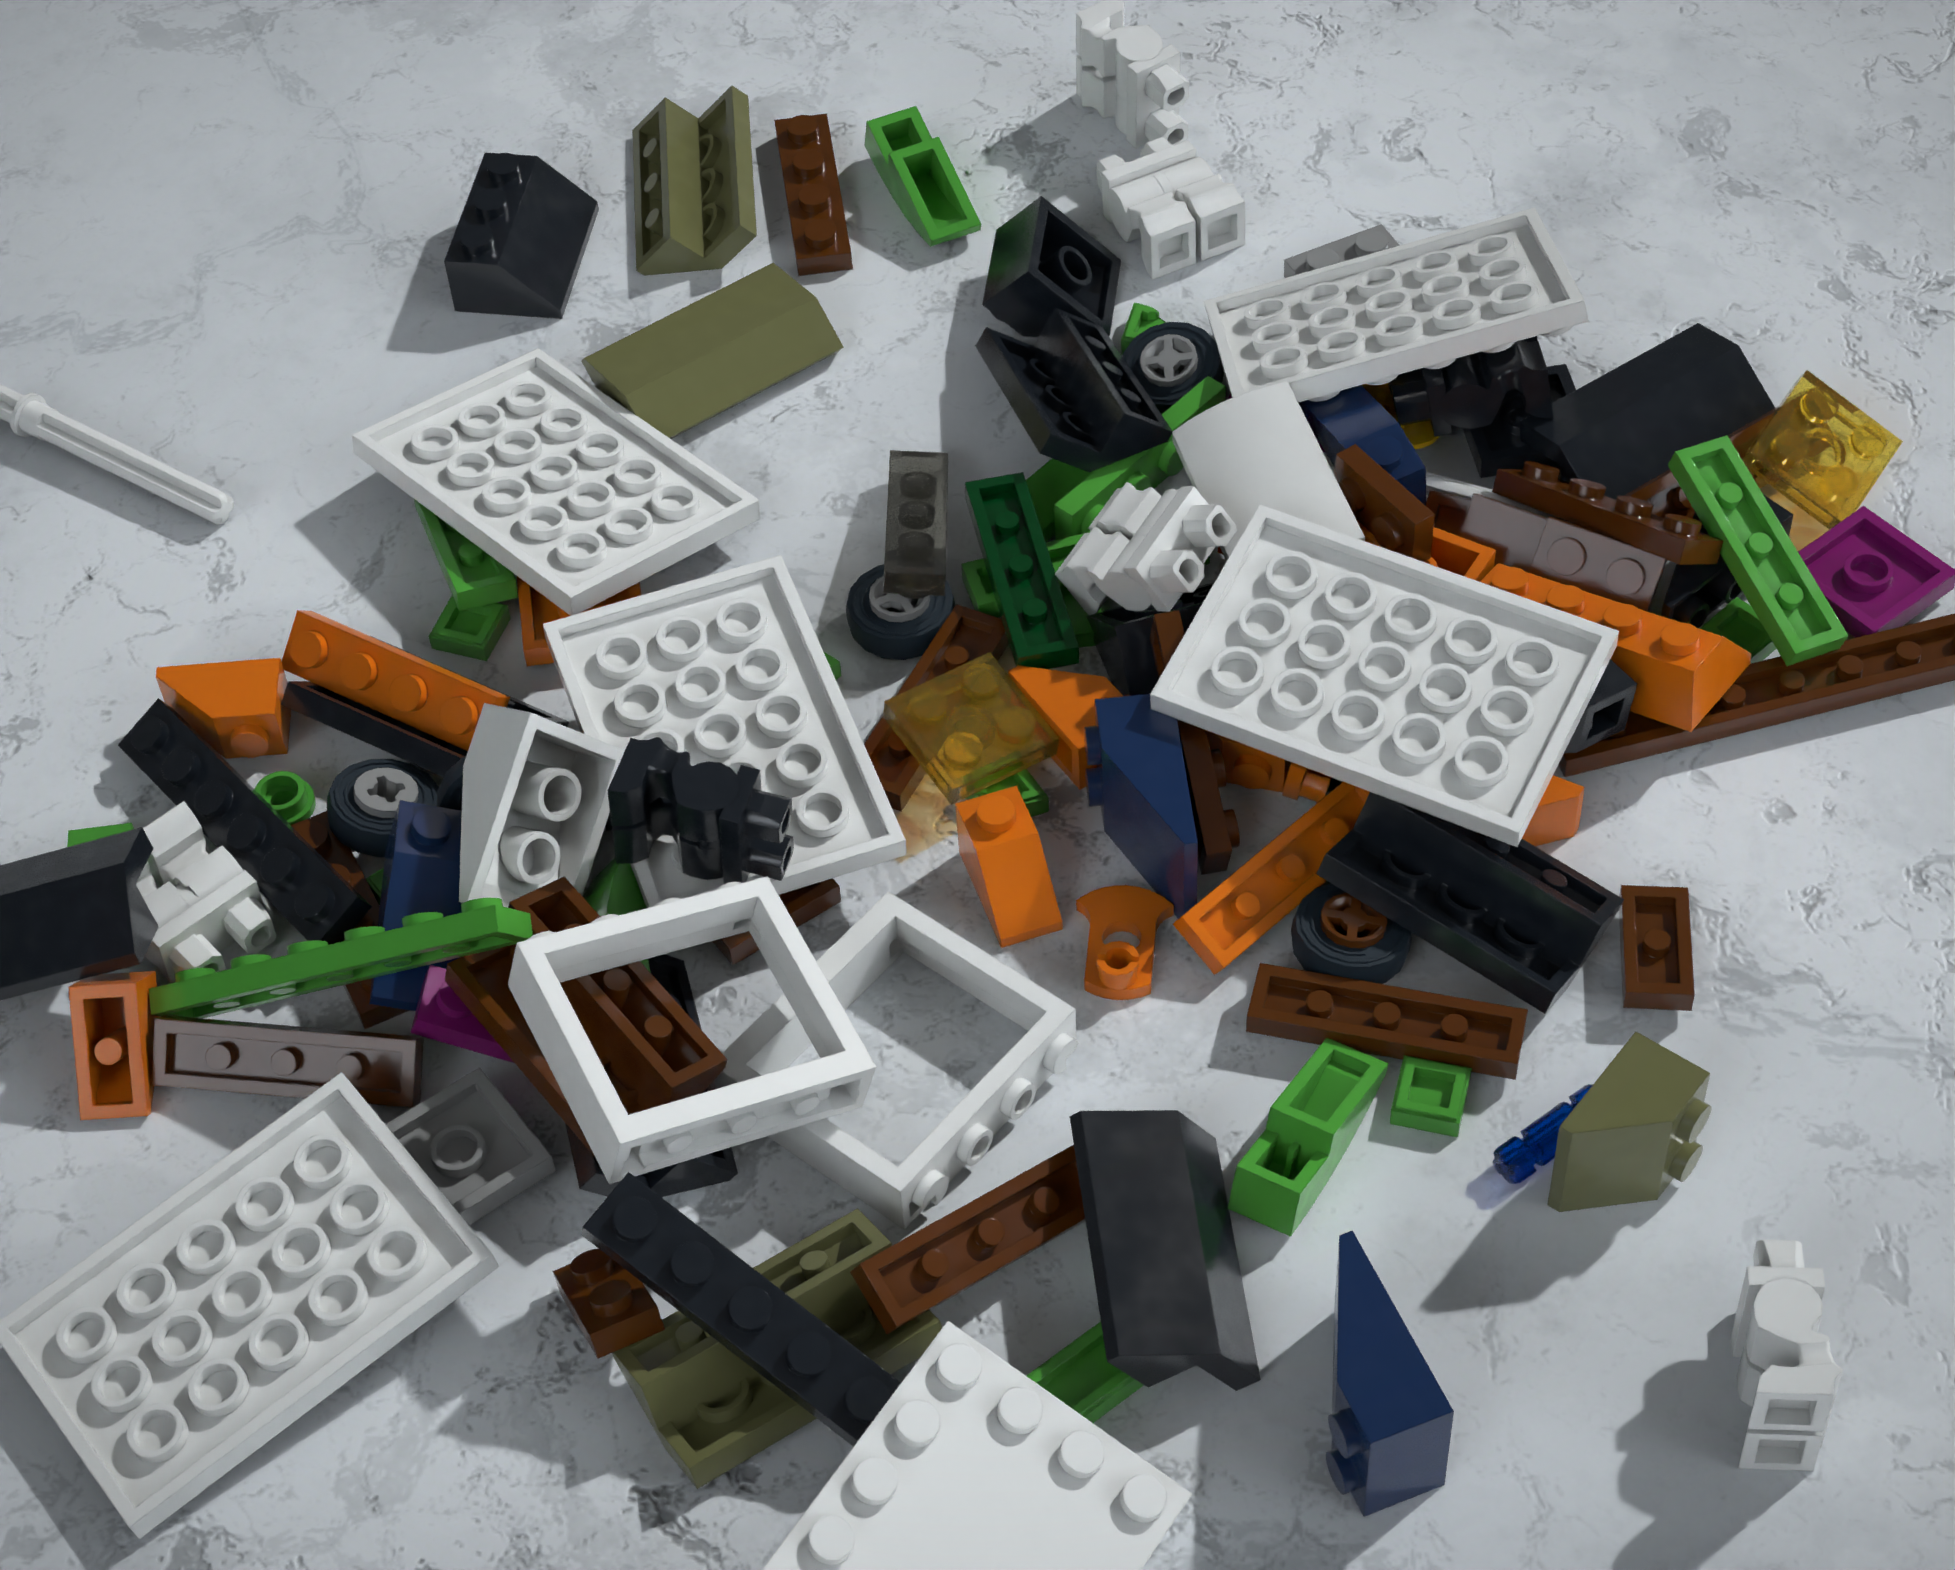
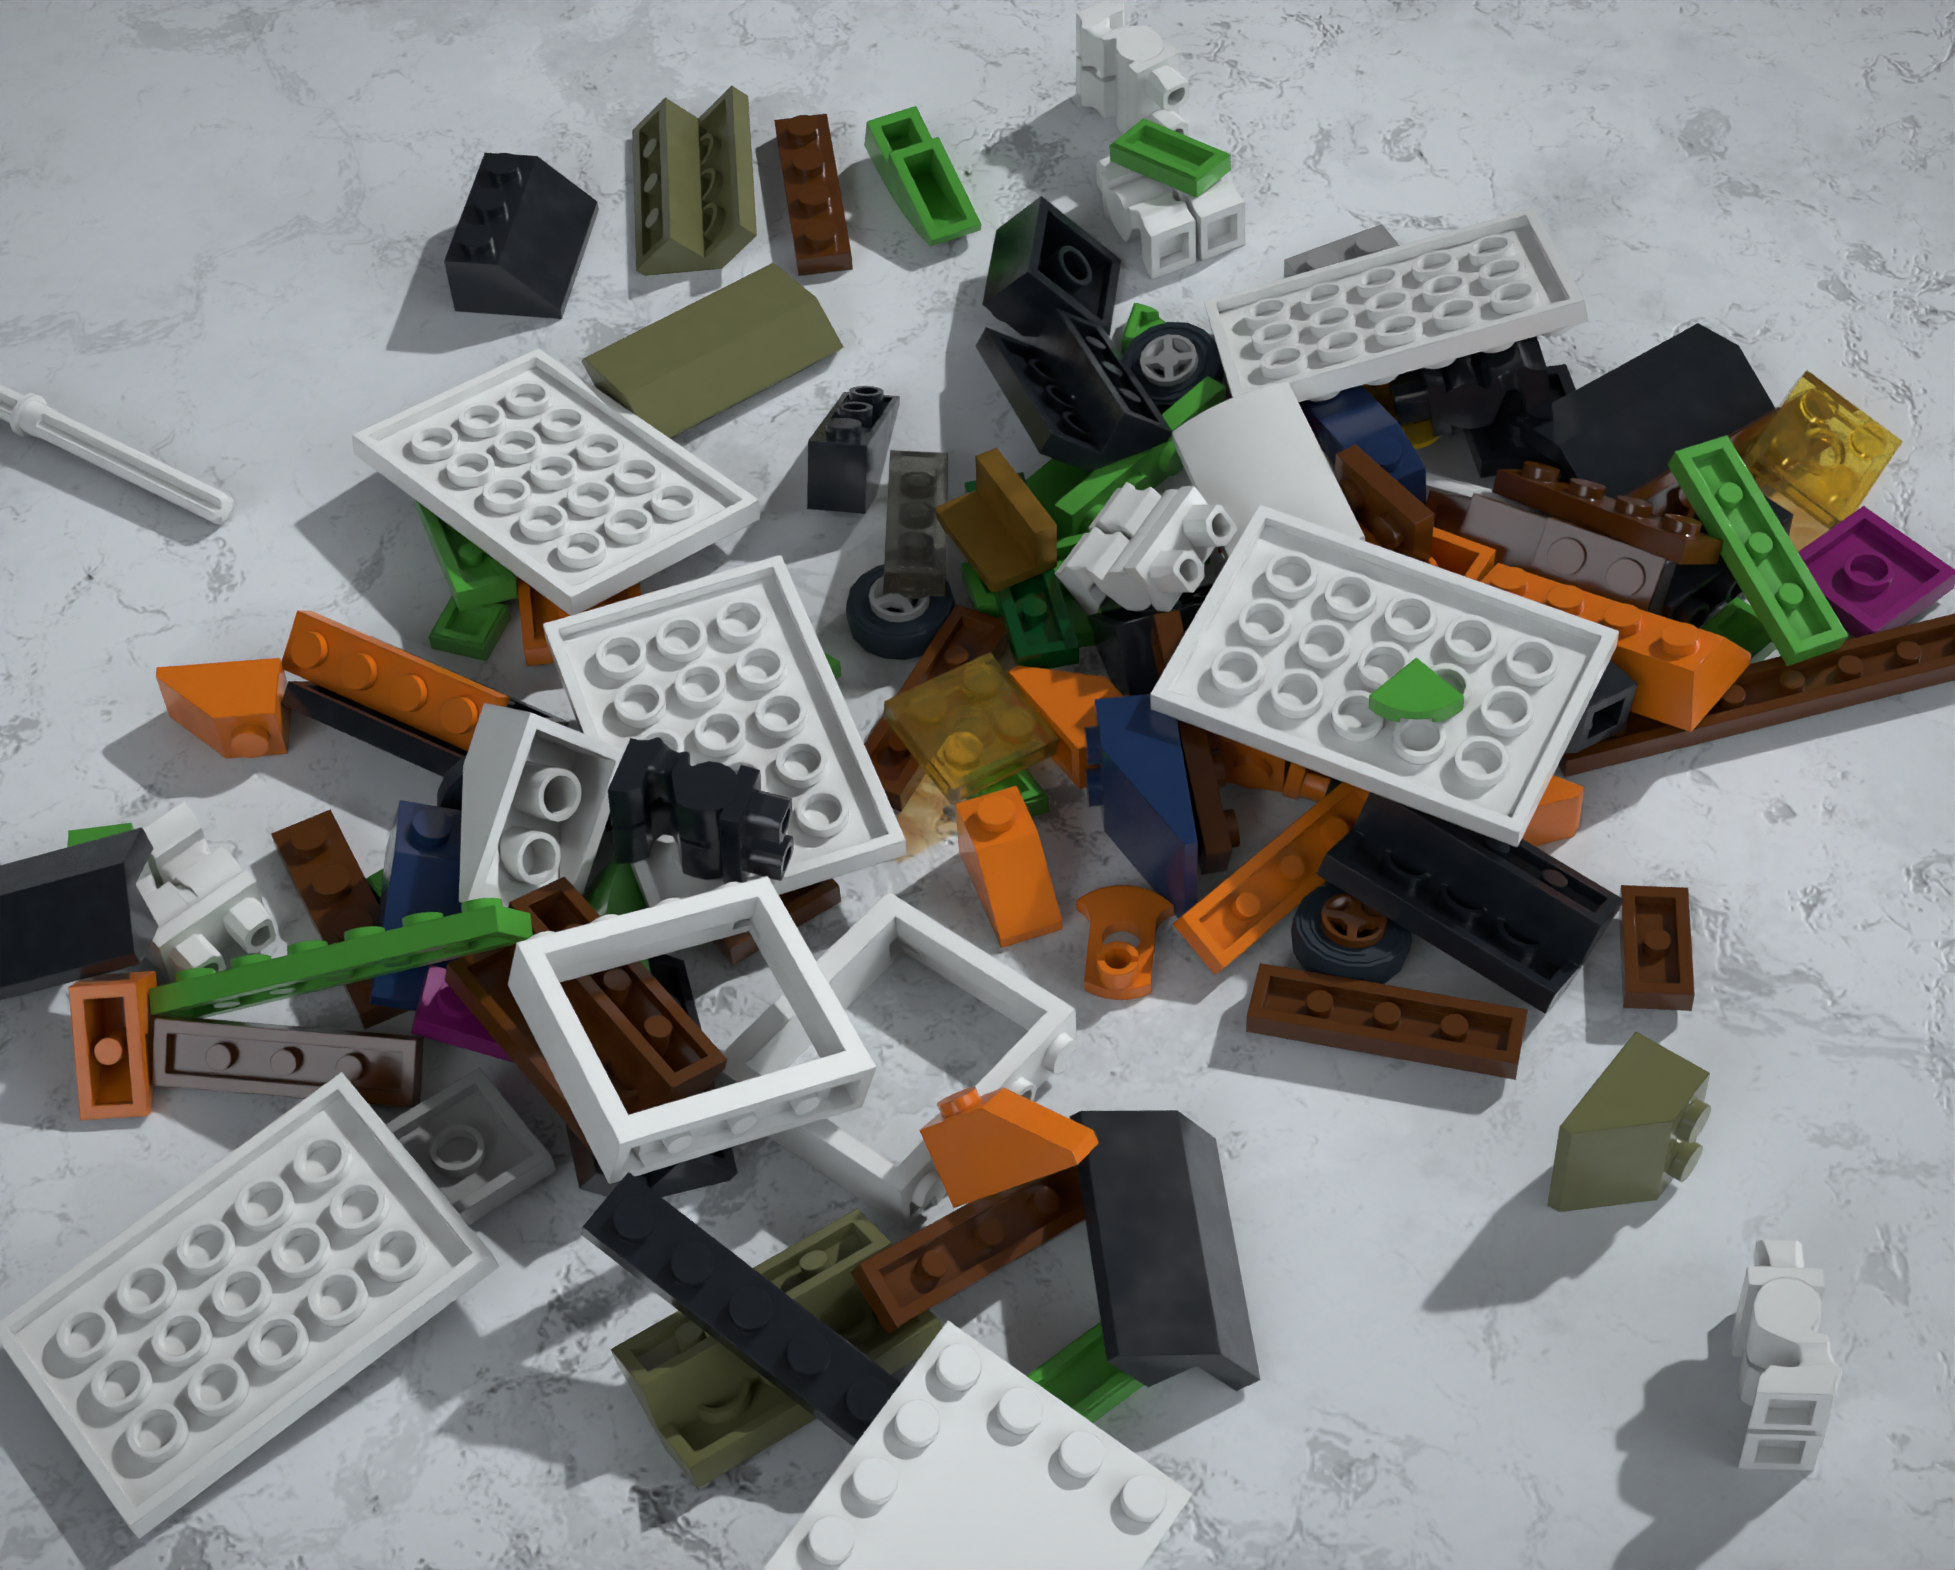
black plate [118,698,372,945] -> none
bright green plate [255,771,316,825] -> none
black wheel [326,759,439,858] -> none
reddish brown plate [552,1249,665,1359] -> none
bright green slope [1227,1038,1389,1237] -> none
dark blue slope [1326,1230,1454,1517] -> none
bright green tile [1390,1055,1472,1137] -> none
clear blue axle [1492,1084,1593,1184] -> none
none -> black slope [807,386,900,514]
none -> orange slope [919,1087,1099,1208]
none -> pearl gold panel [936,447,1057,592]
none -> bright green tile [1109,118,1231,198]
none -> bright green tile [1369,658,1464,723]

